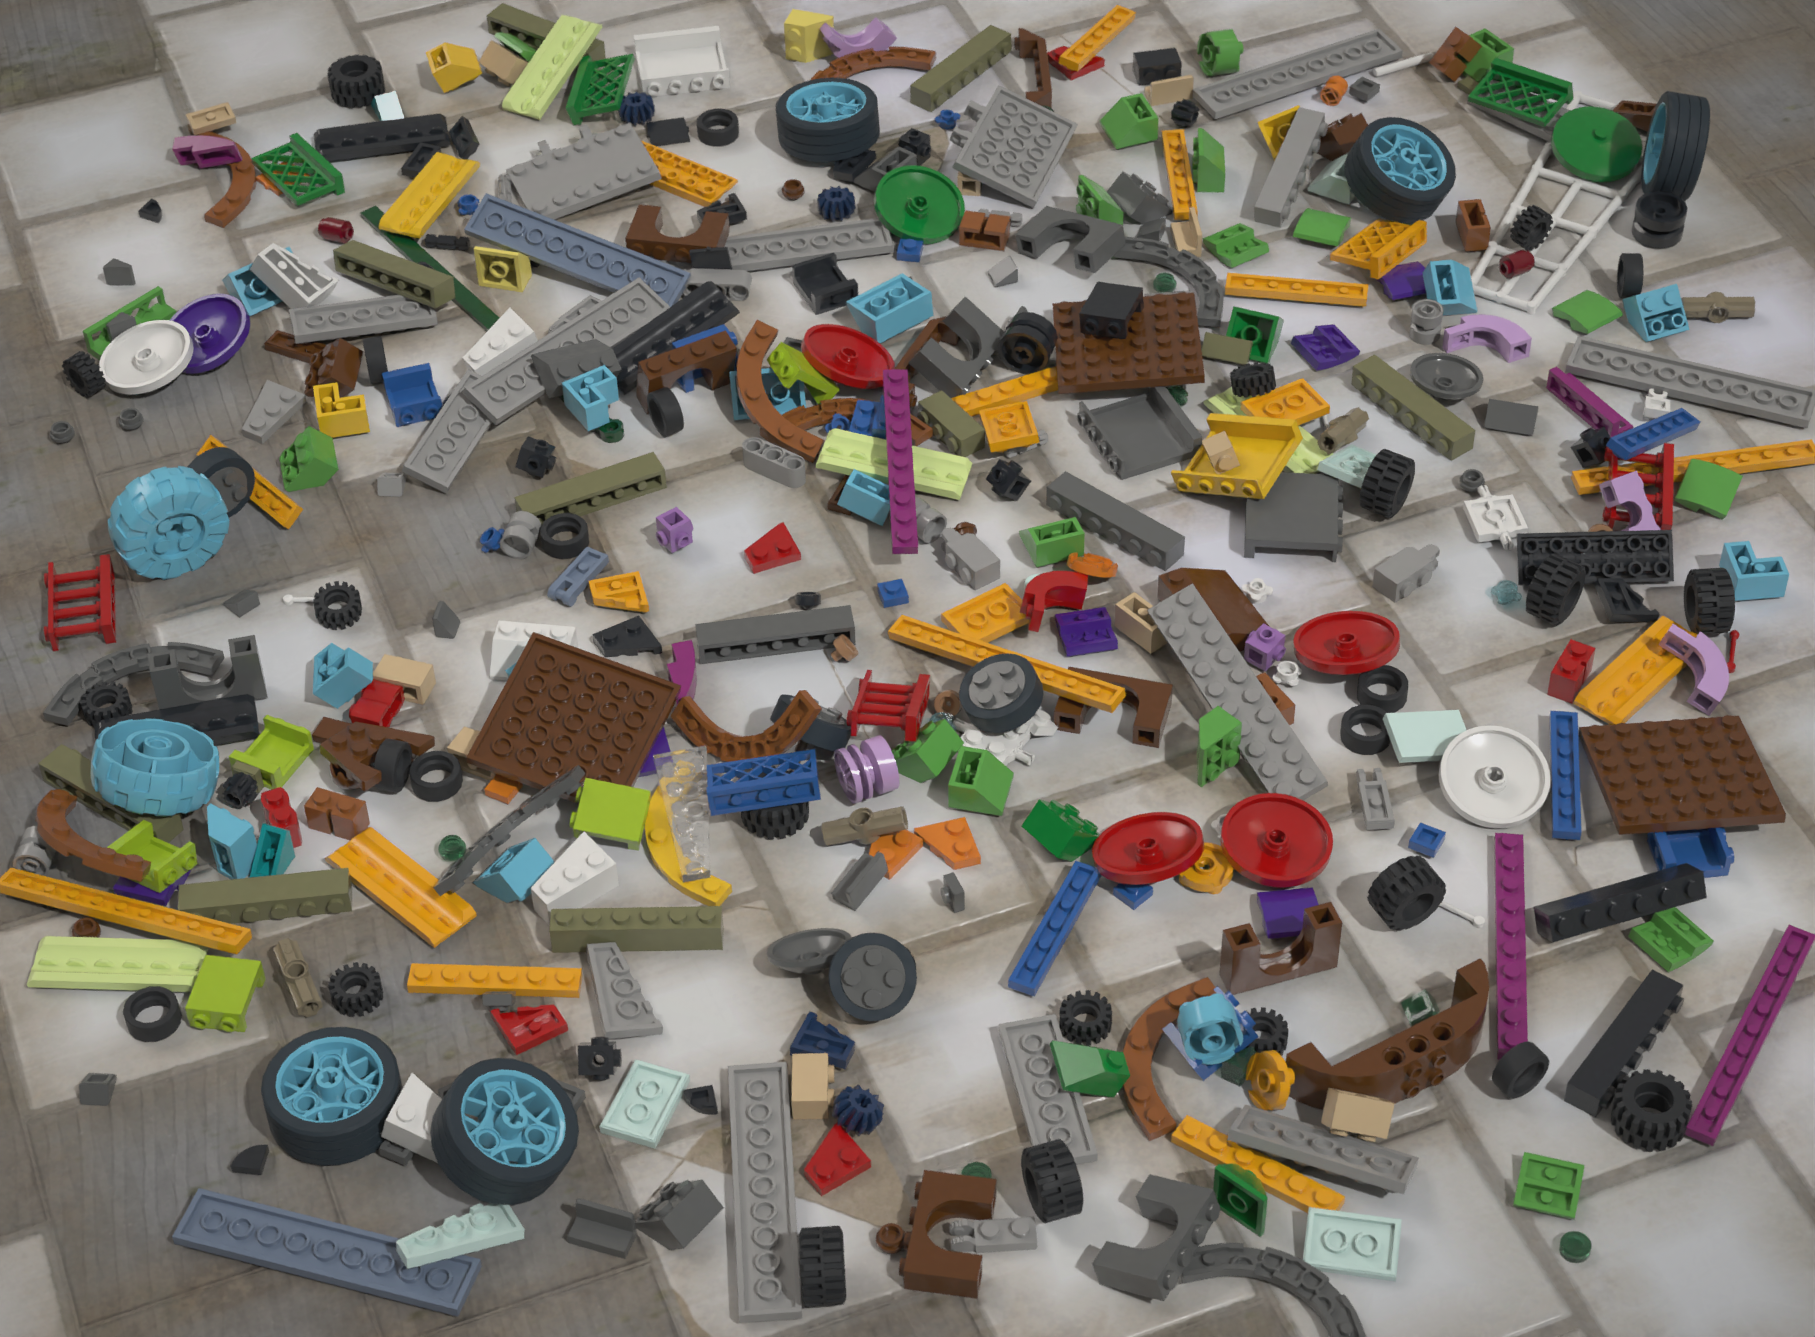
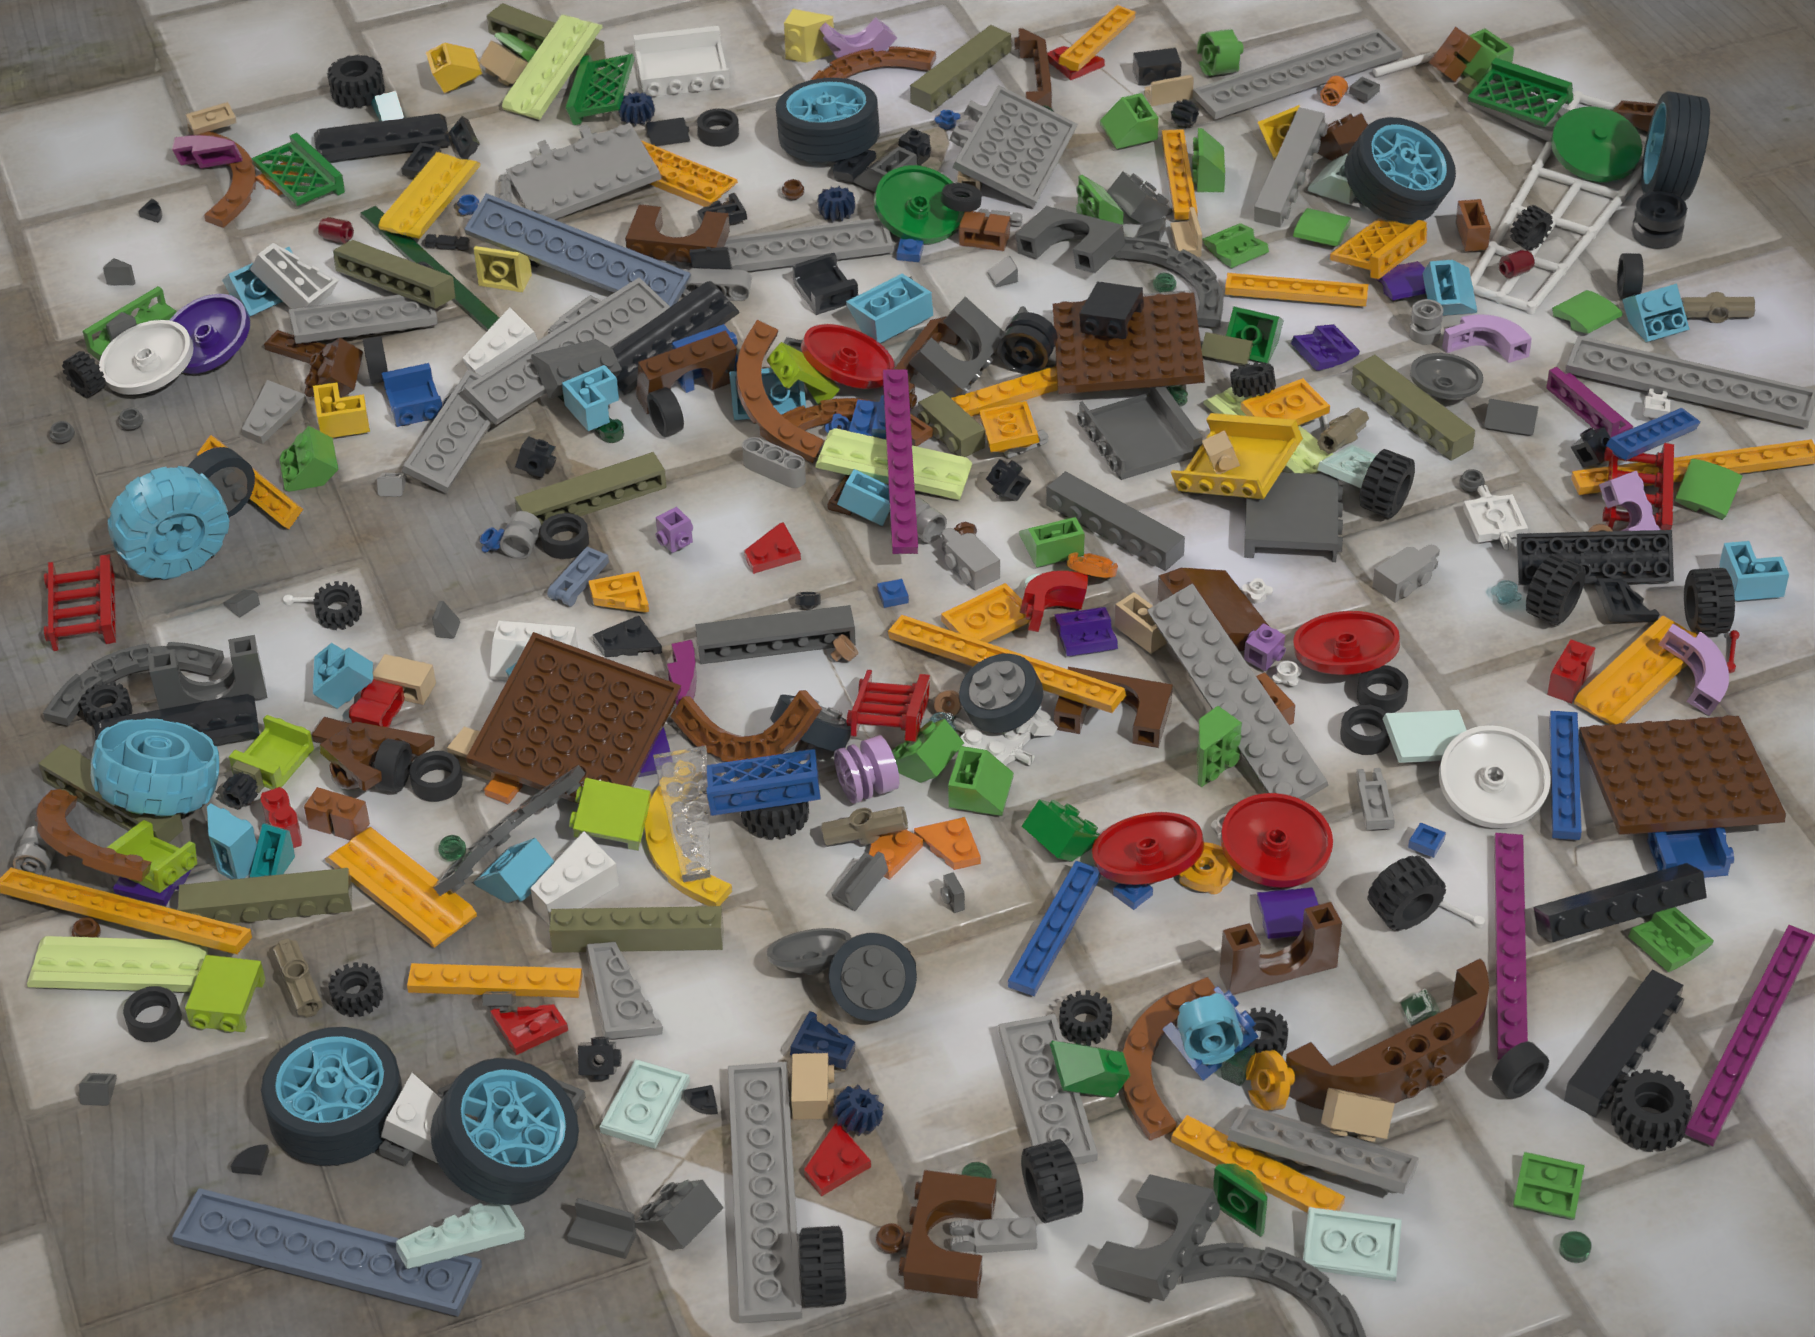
none -> black tyre [941,183,982,212]

